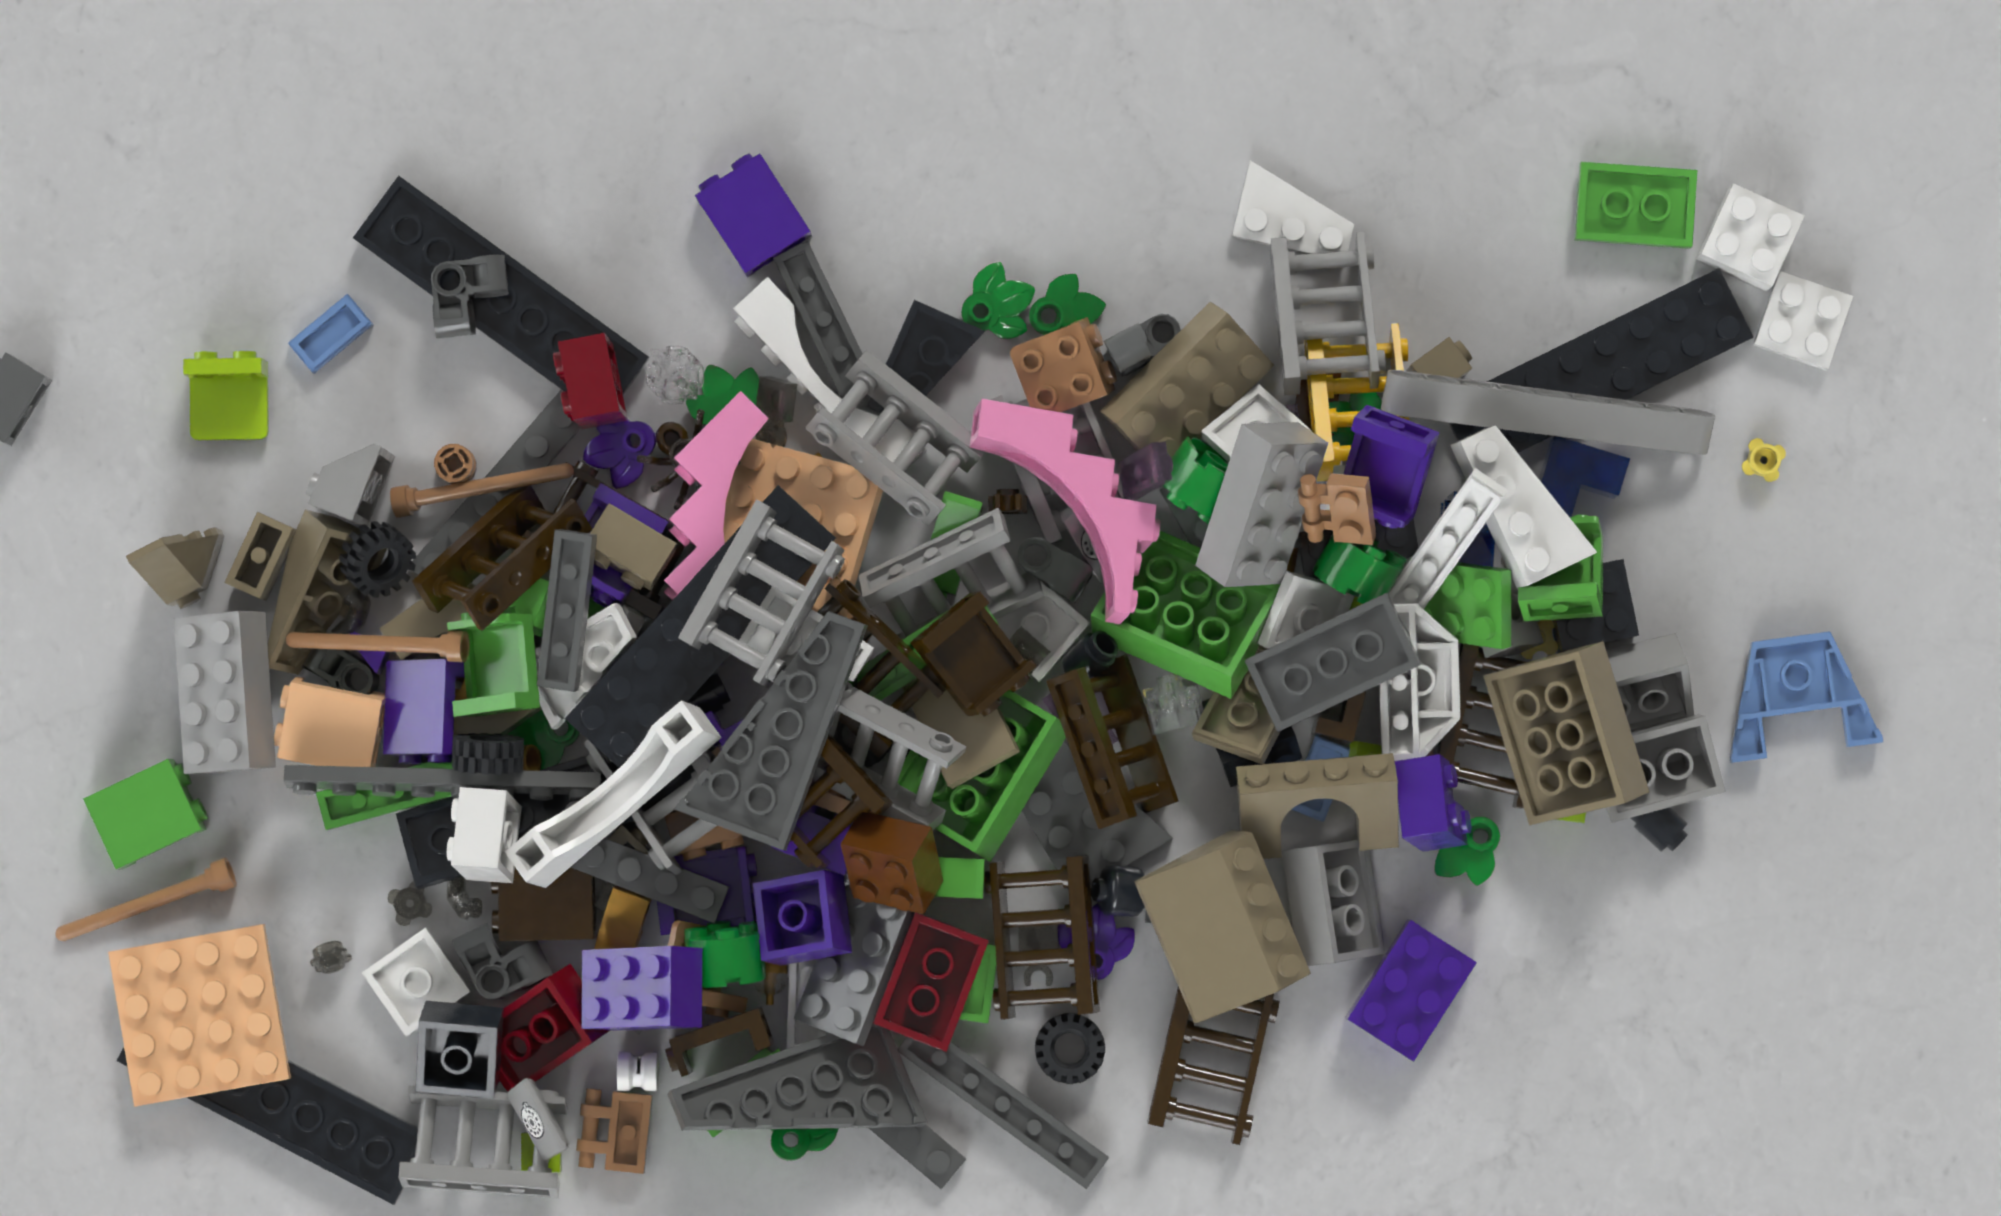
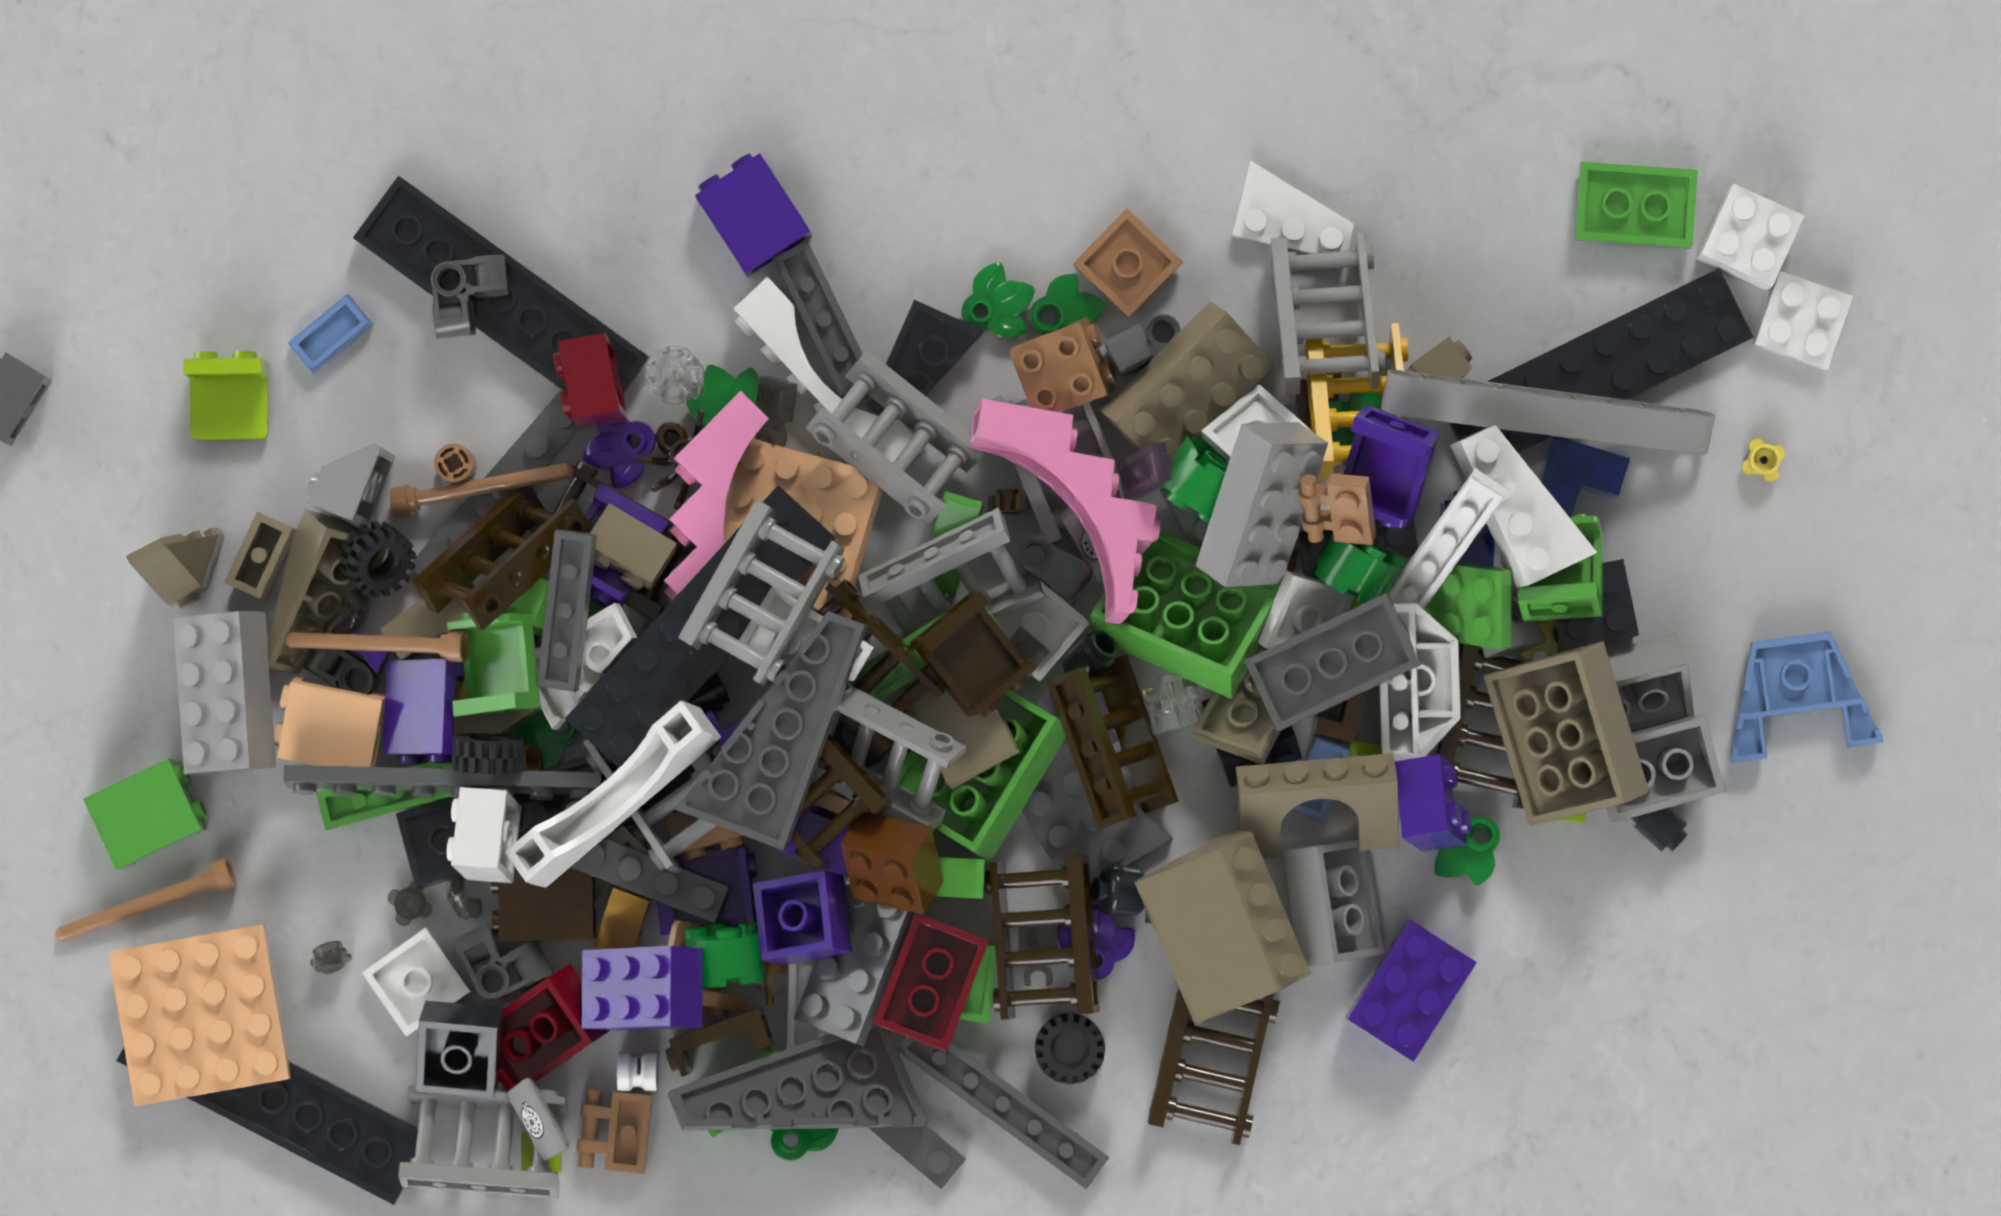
none -> medium nougat plate [1073,208,1183,319]

